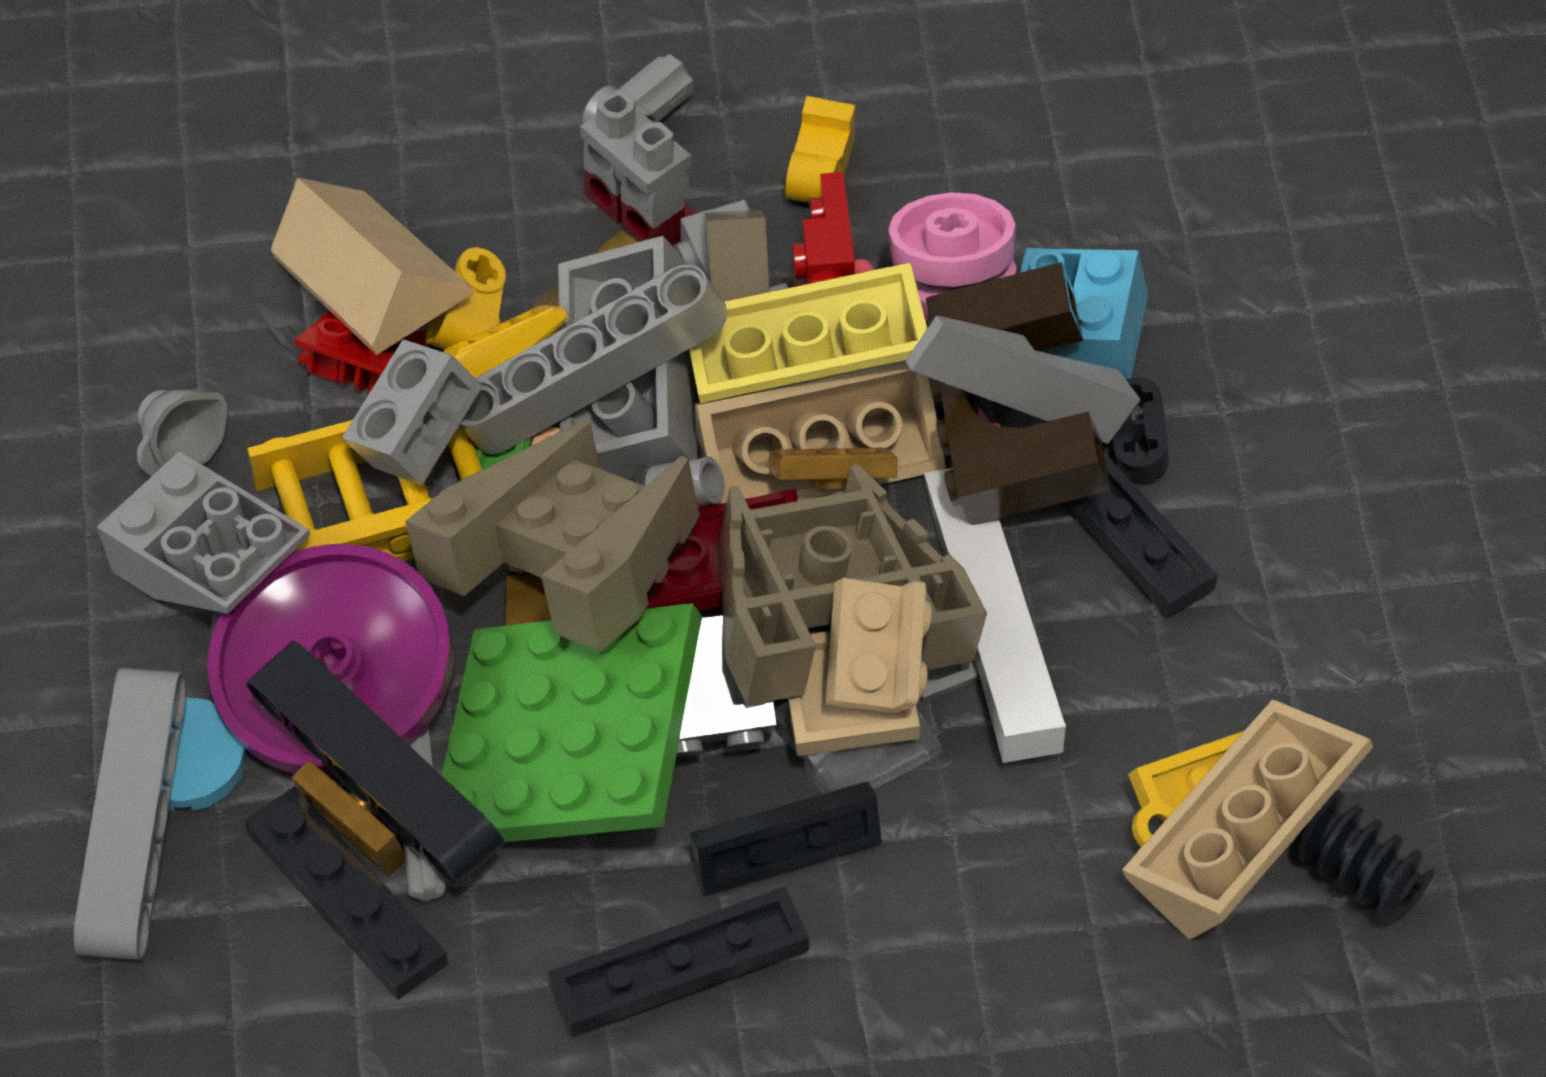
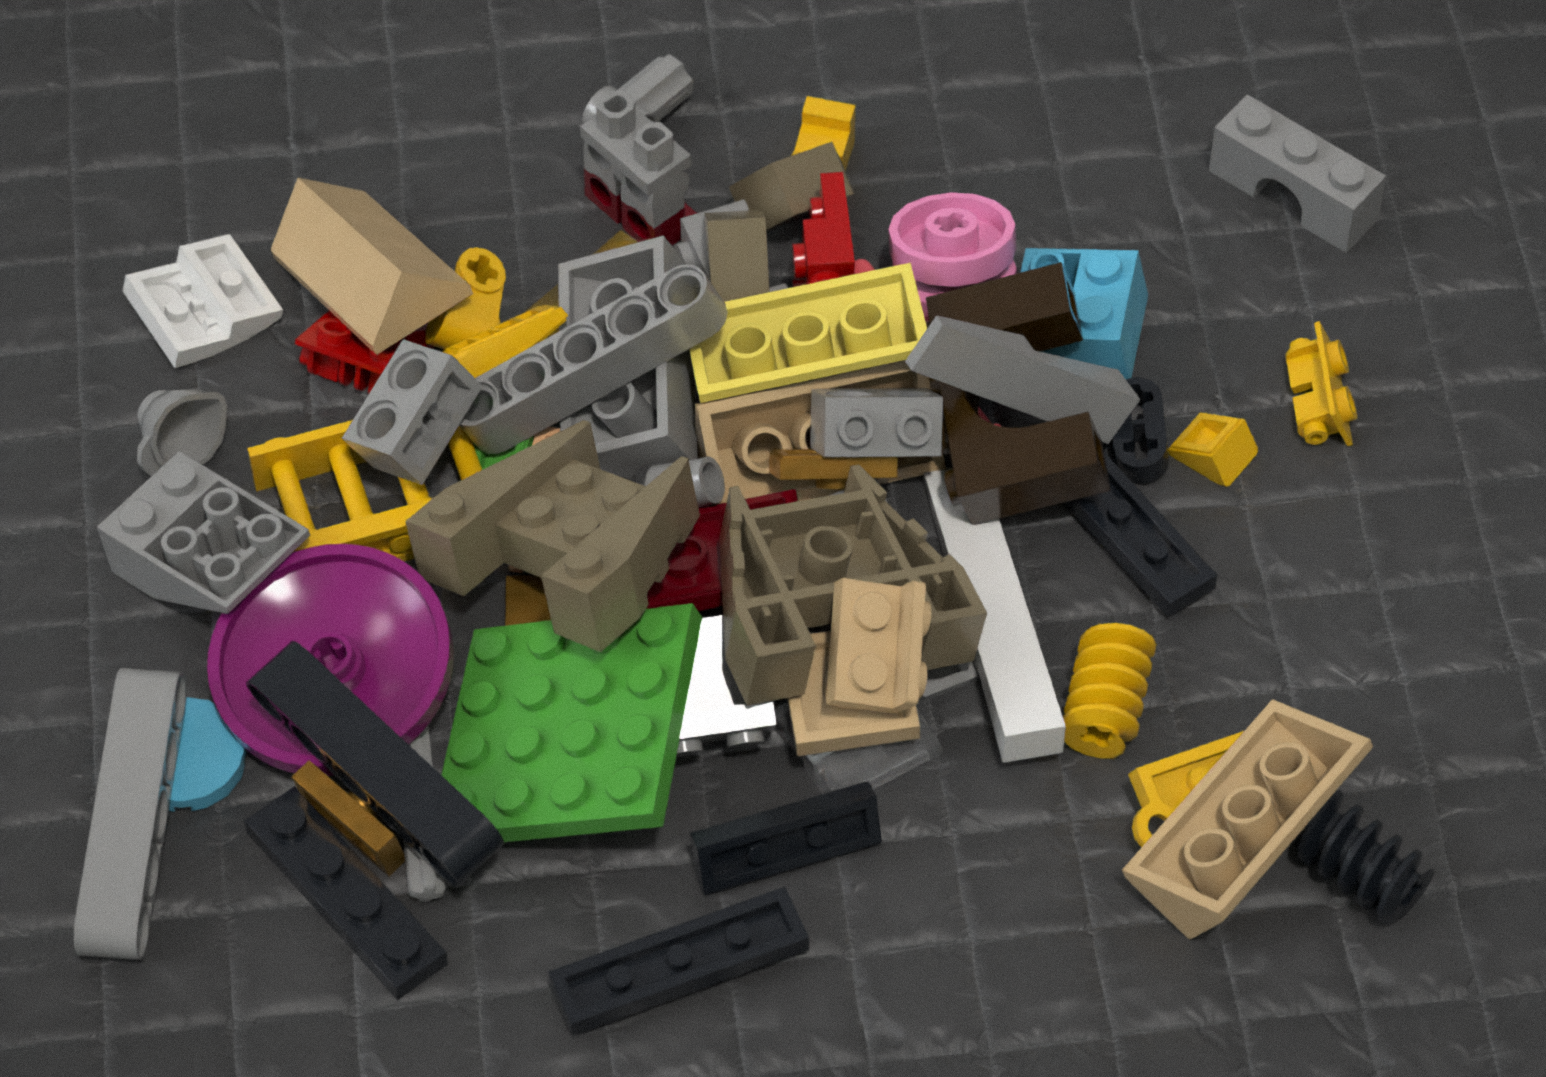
none -> white slope [123,234,283,368]
none -> dark tan slope [729,142,855,233]
none -> light grey brick [810,388,943,457]
none -> yellow piece [1063,623,1157,759]
none -> yellow slope [1168,412,1258,487]
none -> light grey arch [1209,94,1386,253]
none -> yellow hinge [1285,321,1357,446]

